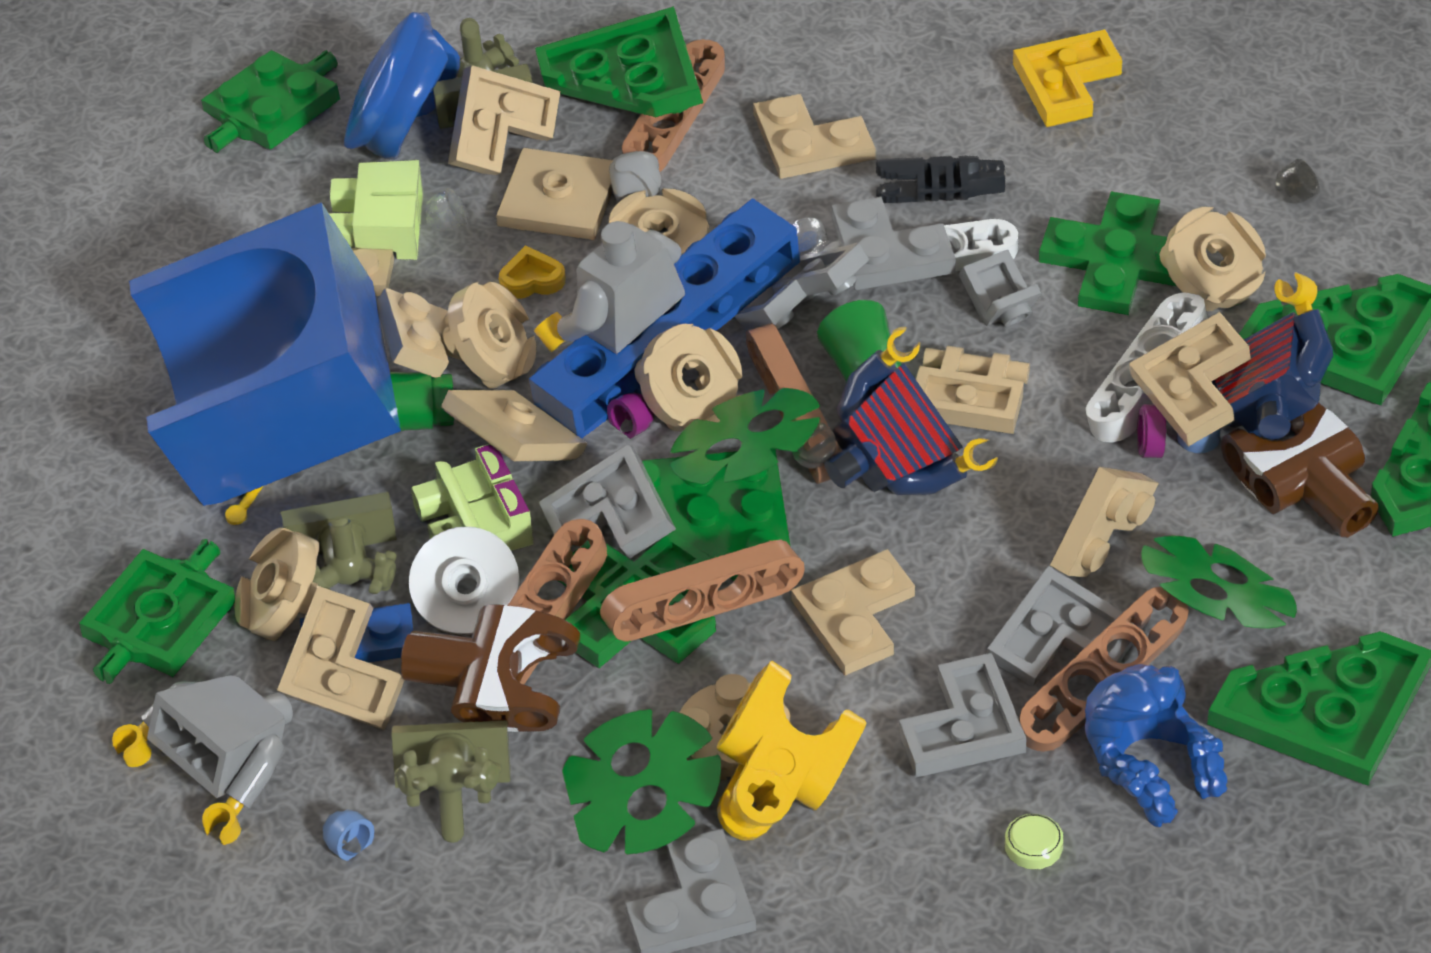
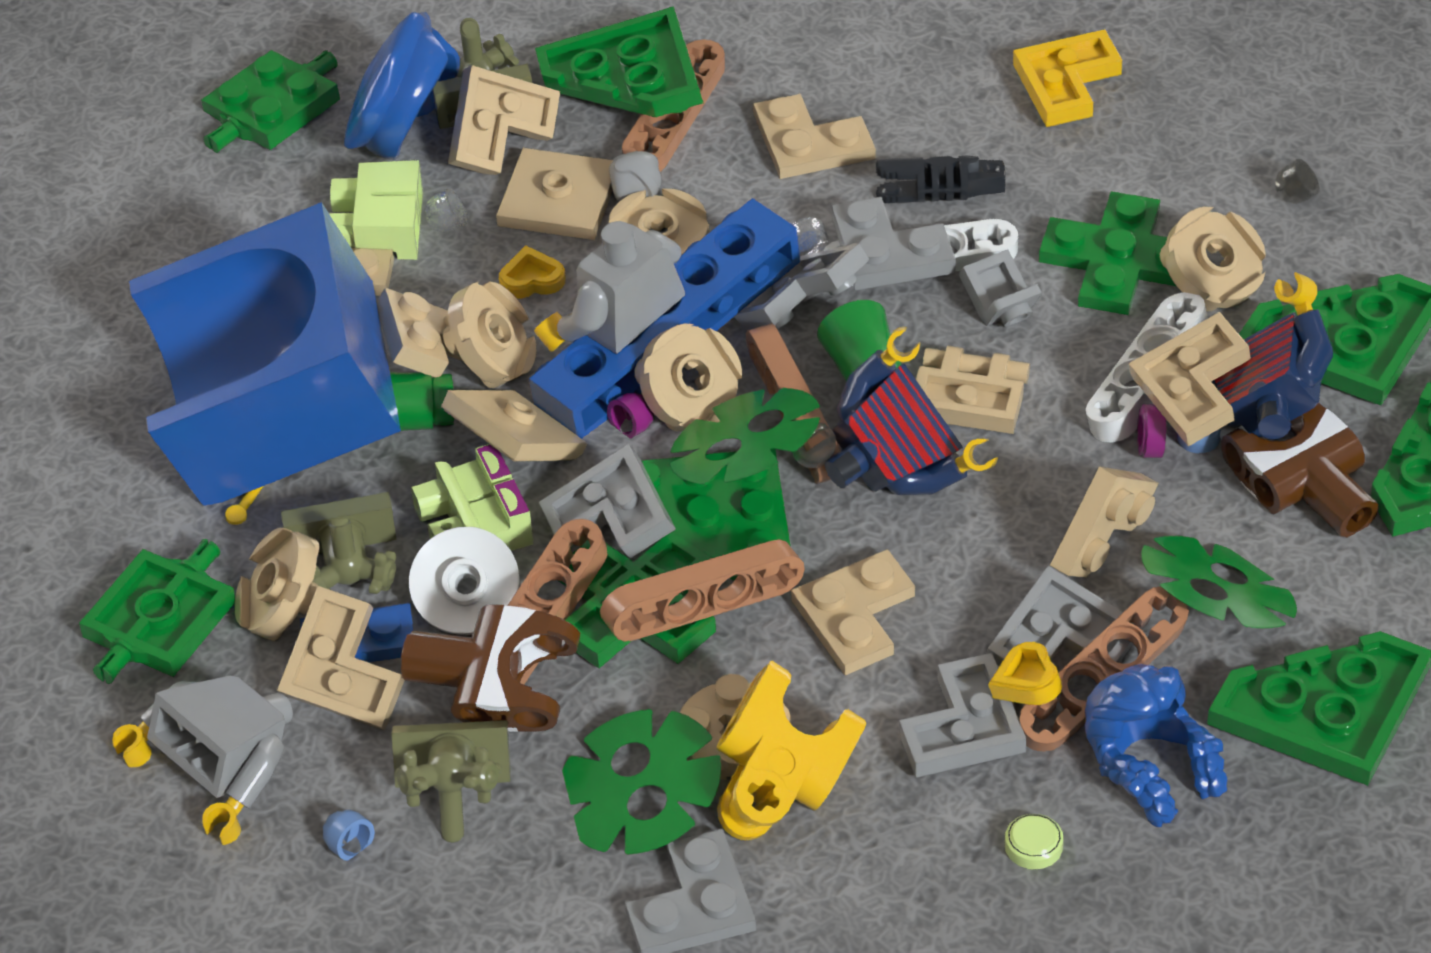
none -> yellow tile [988,642,1062,705]

